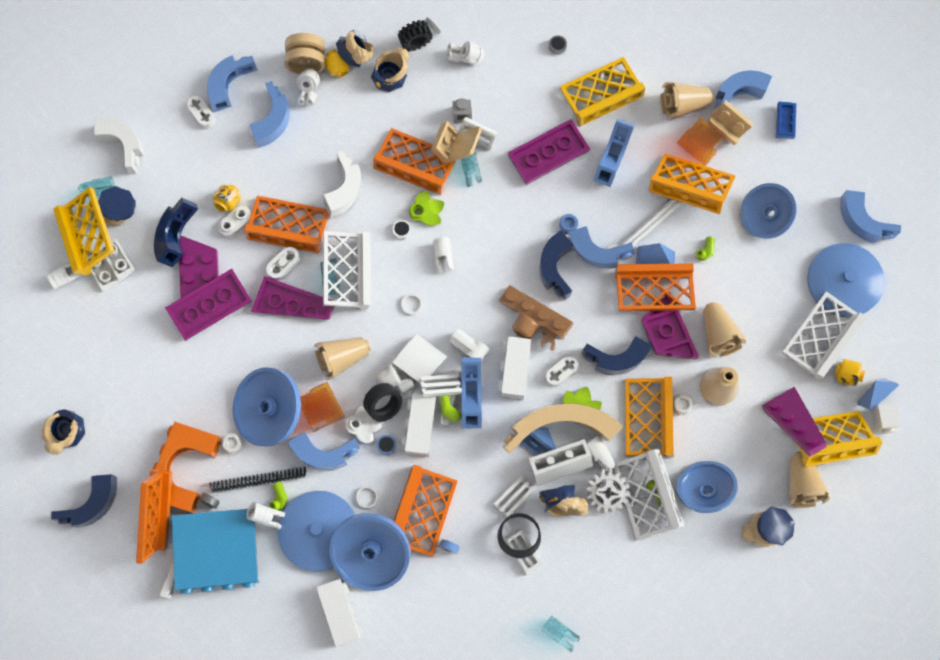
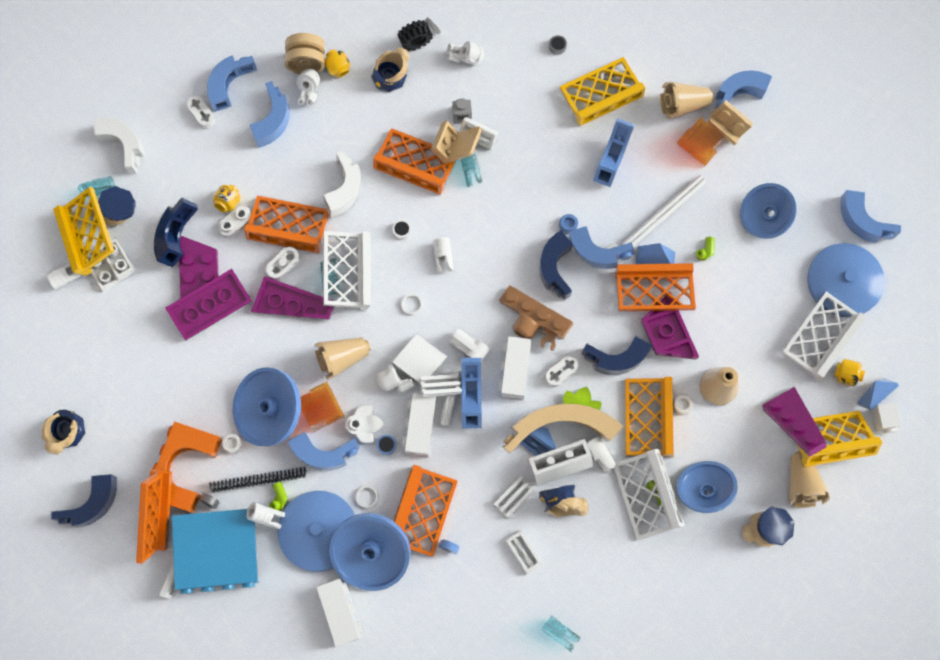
piece [336,30,374,67] -> none
black tyre [363,383,403,422] -> none
lime plate [409,191,444,226] -> none
lime arm [439,396,462,422] -> none
black tyre [497,513,541,558] -> none
magenta plate [508,119,590,185] -> none
white gear [587,469,630,513] -> none
light orange fence [649,154,735,215] -> none
tan cone [703,302,746,357] -> none
blue plate [776,101,797,139] -> none

